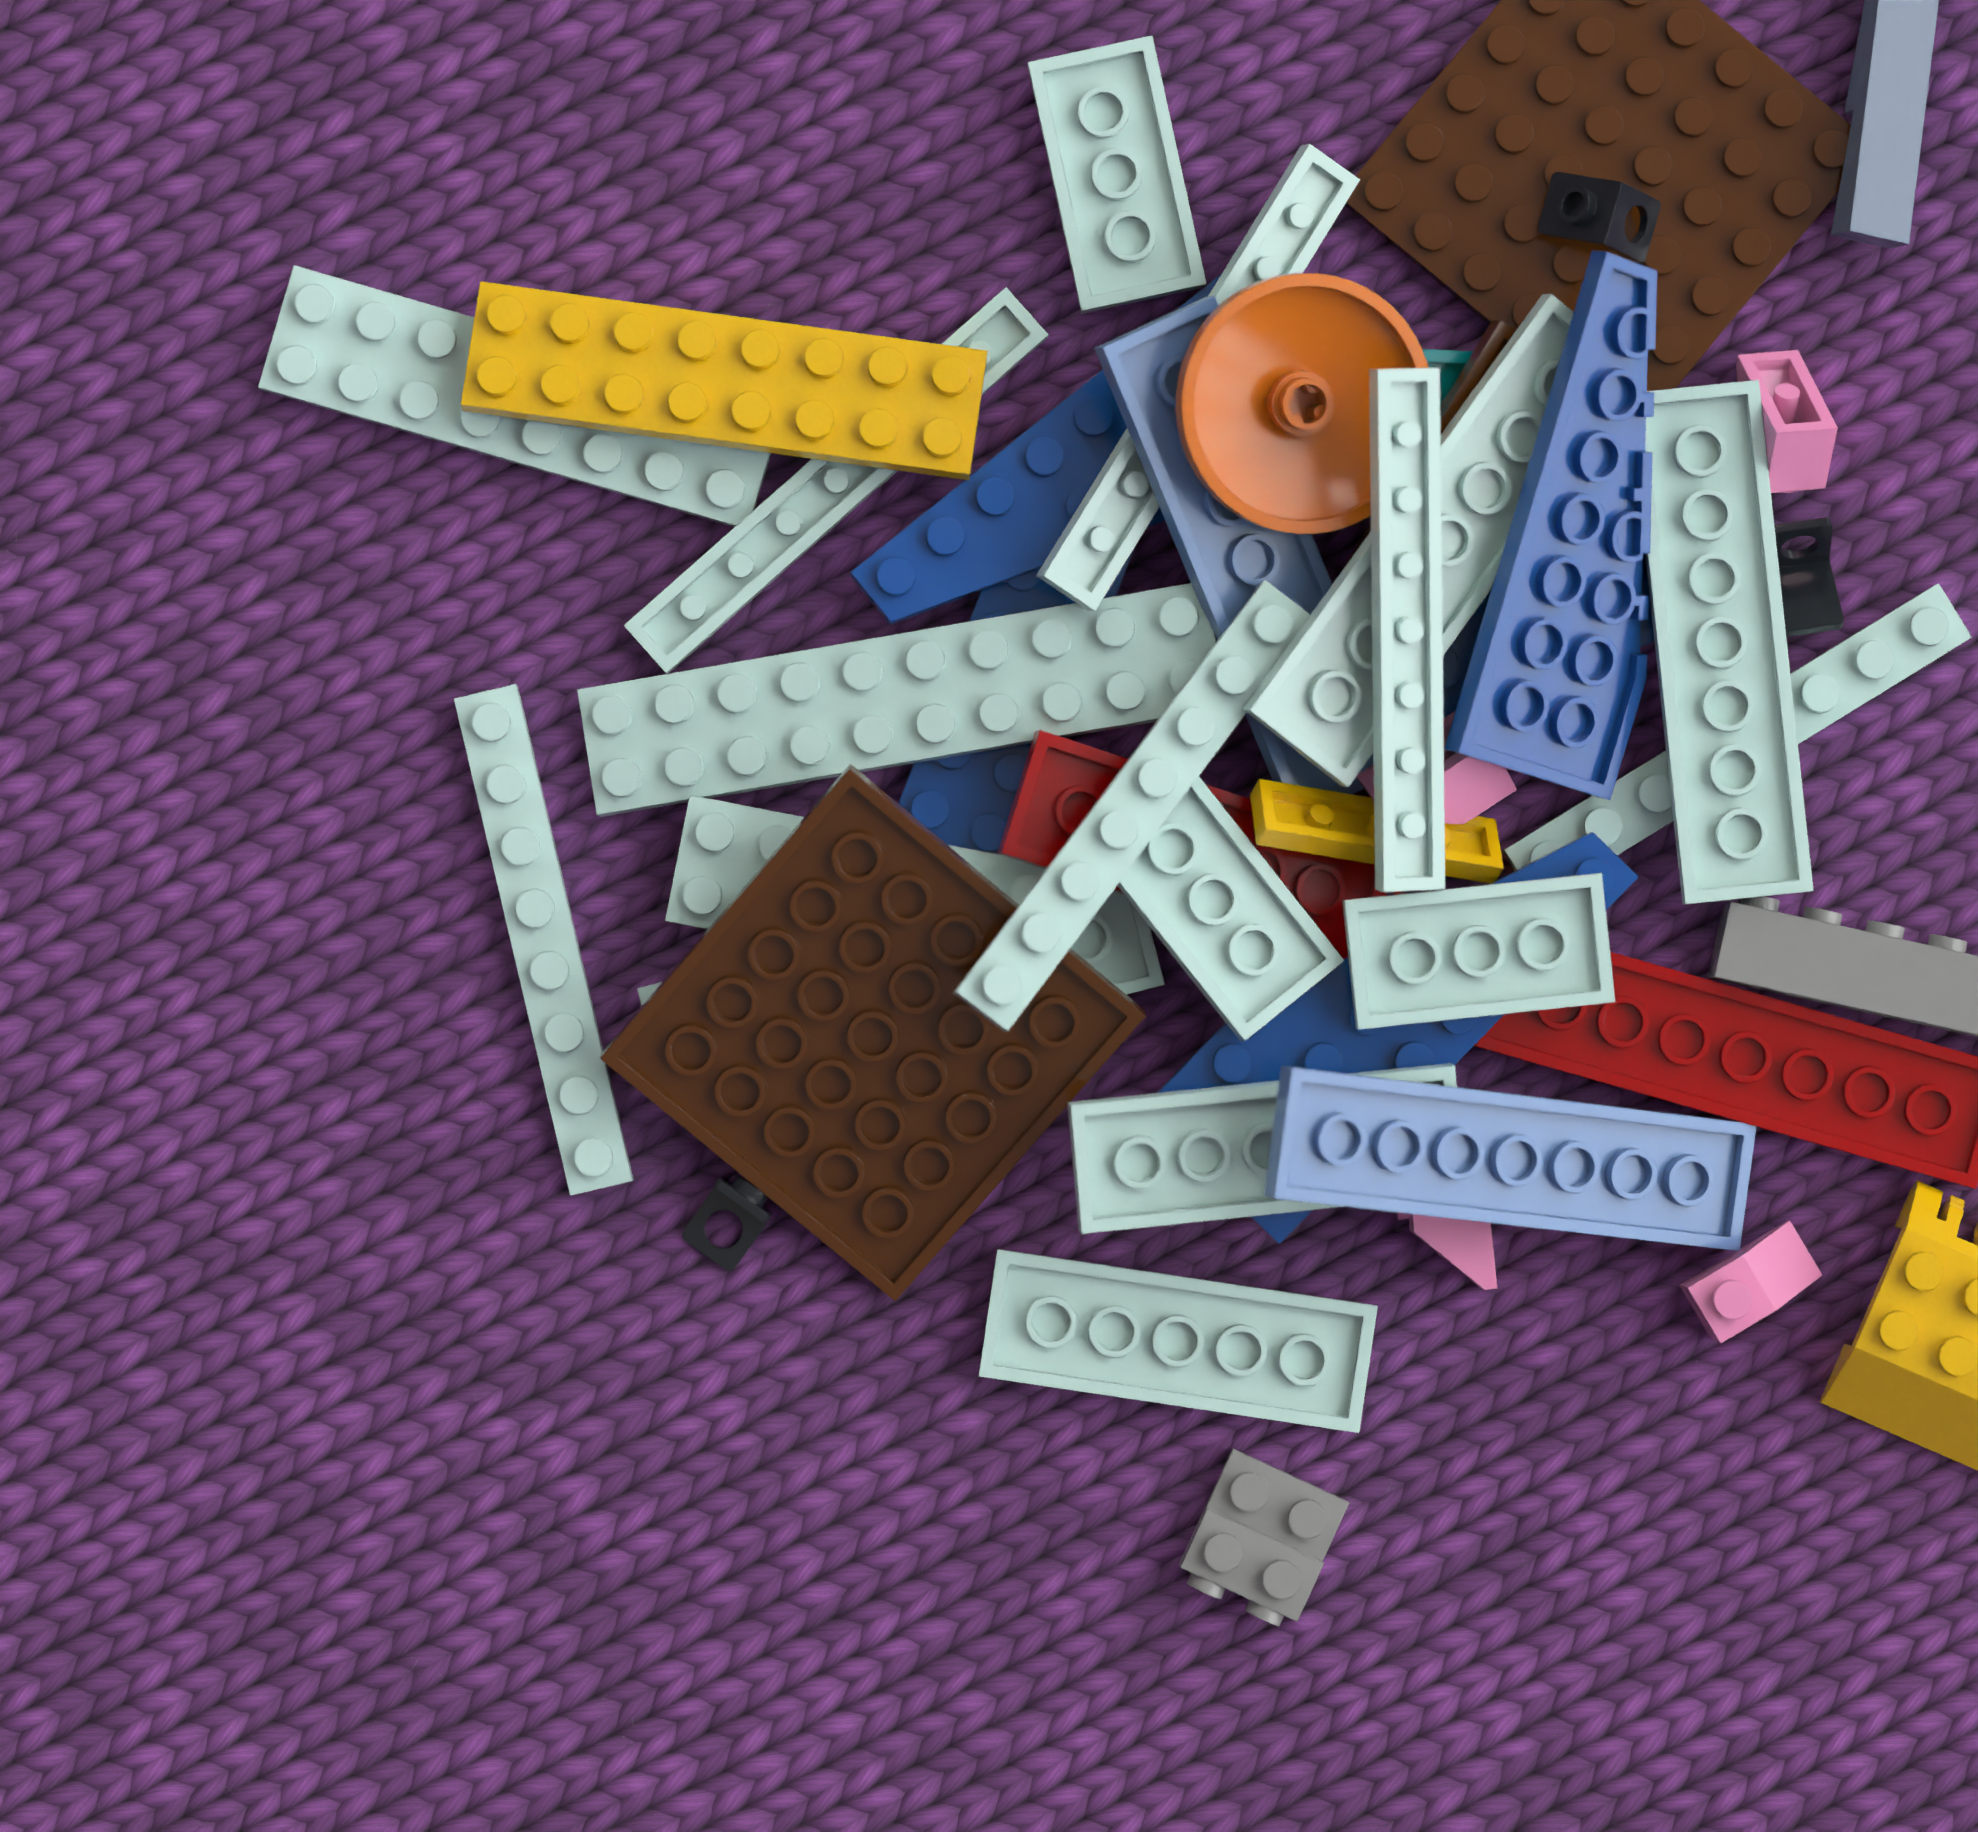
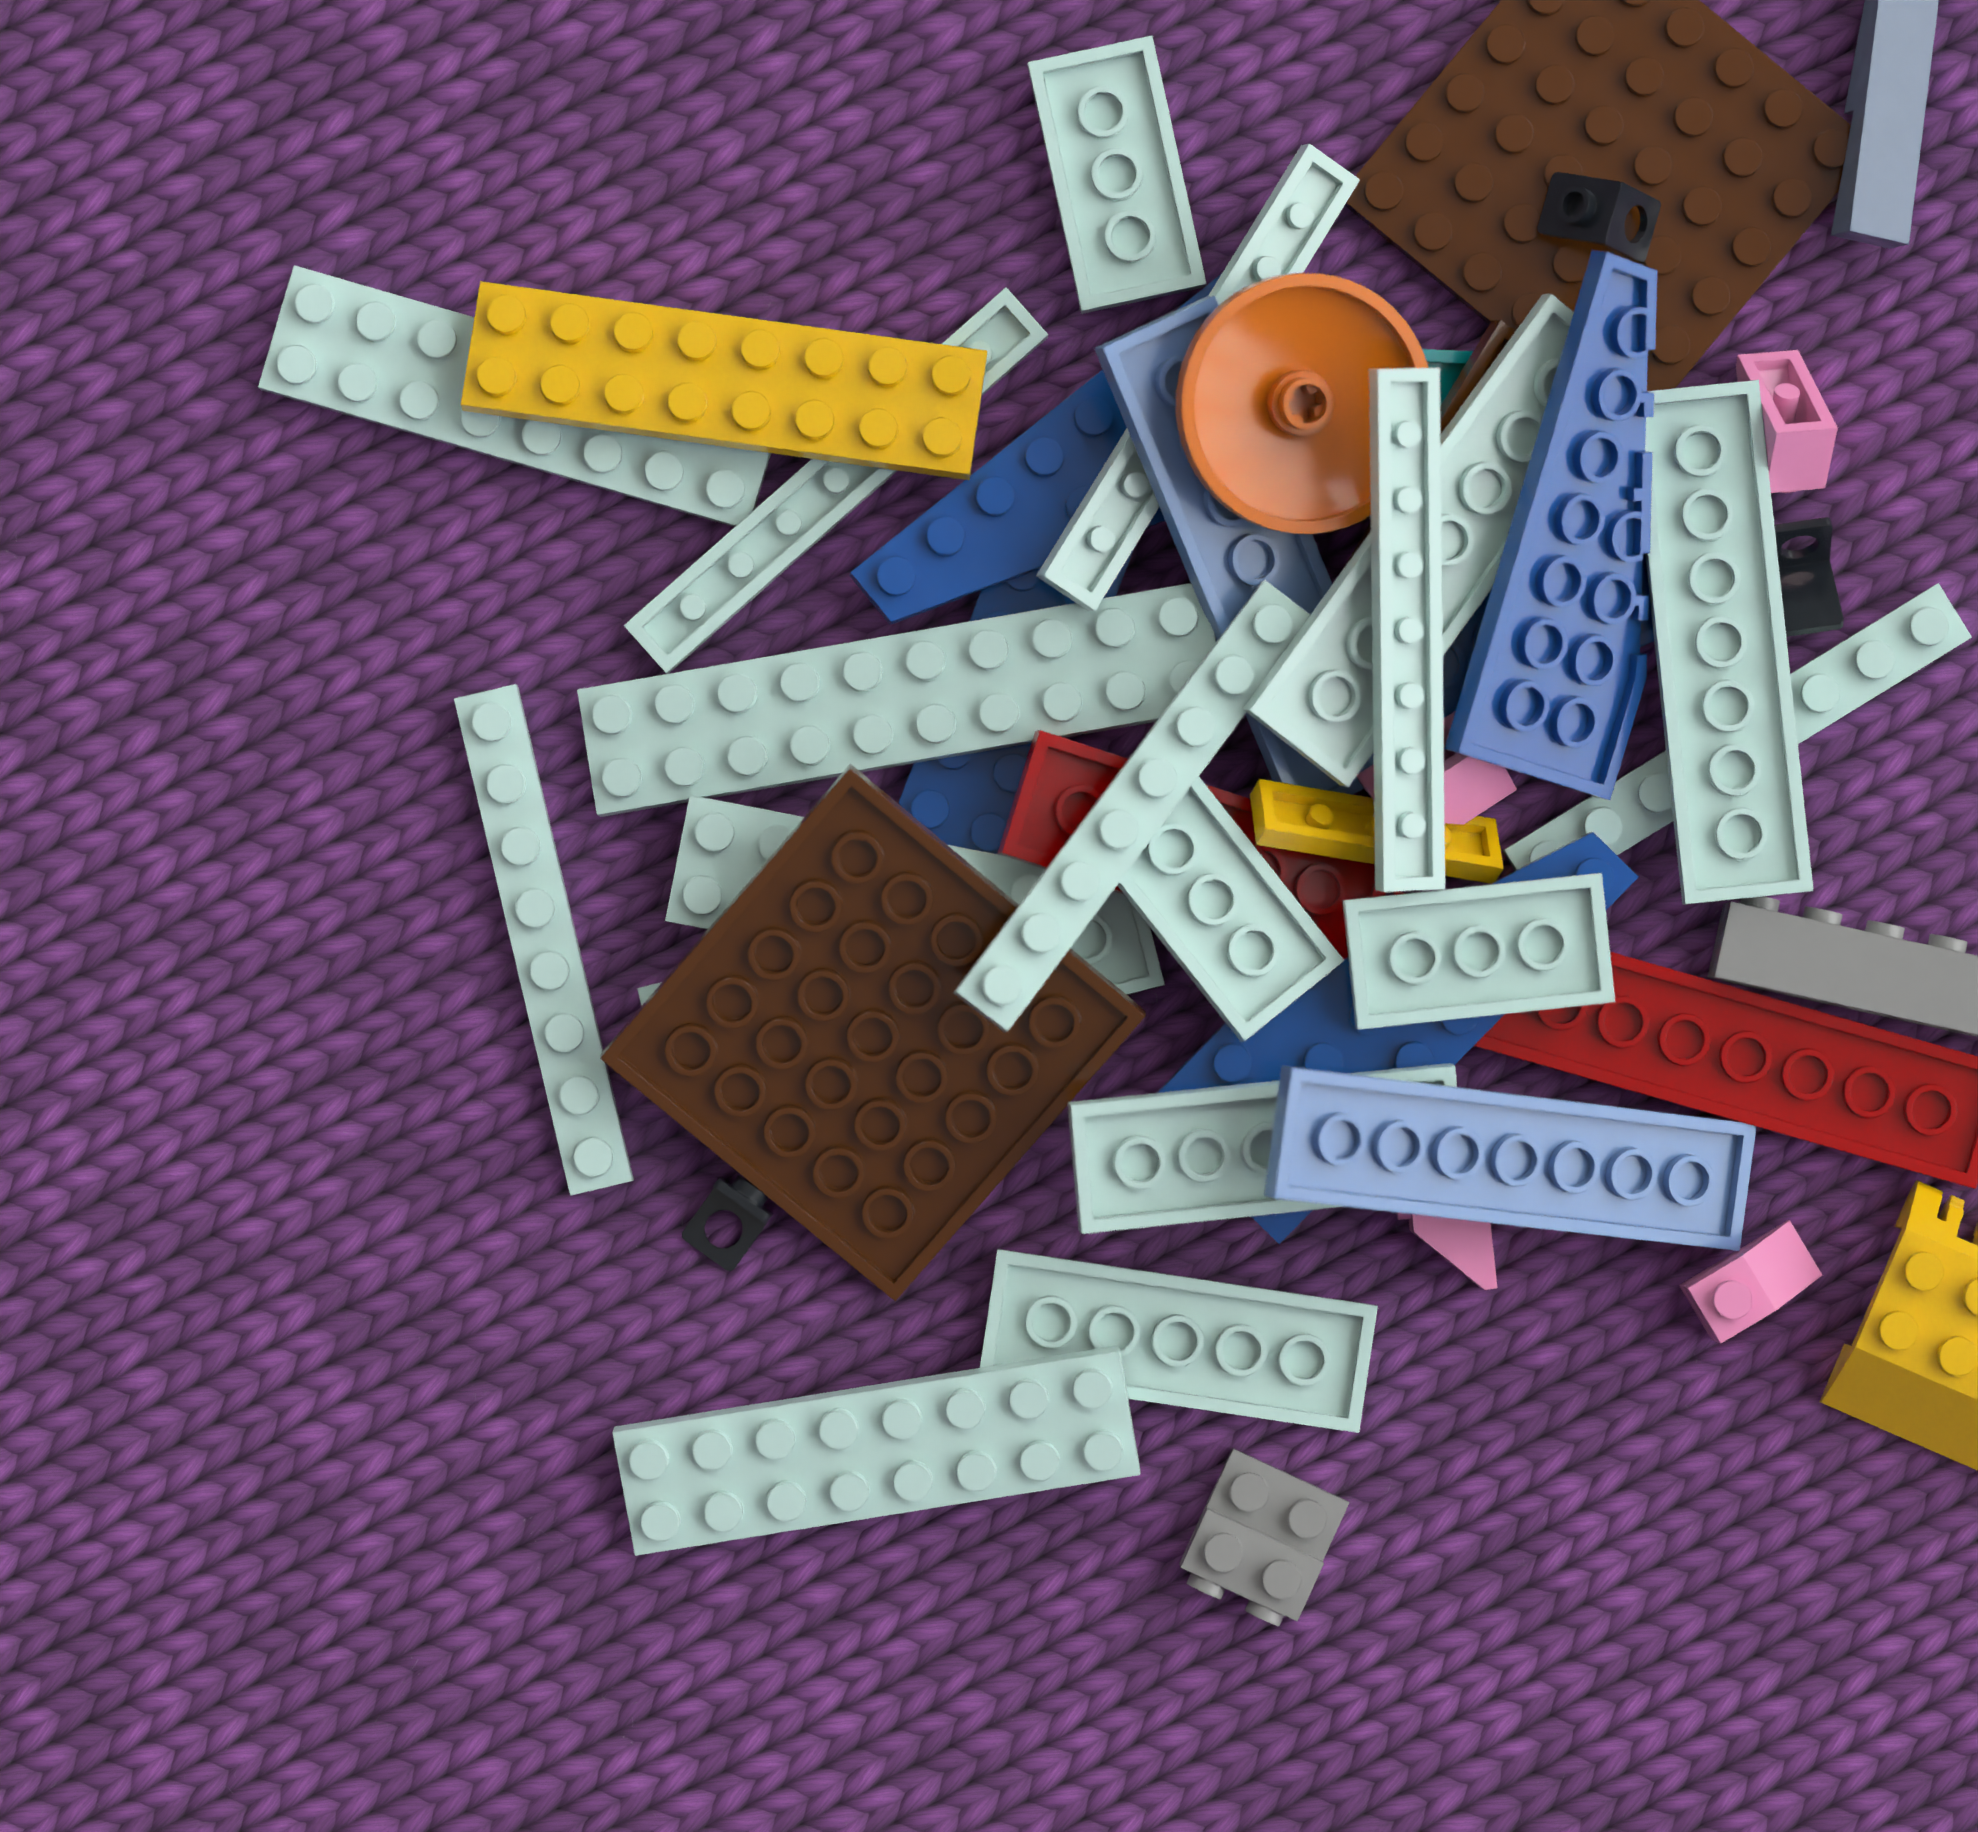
none -> light aqua plate [612,1345,1140,1556]

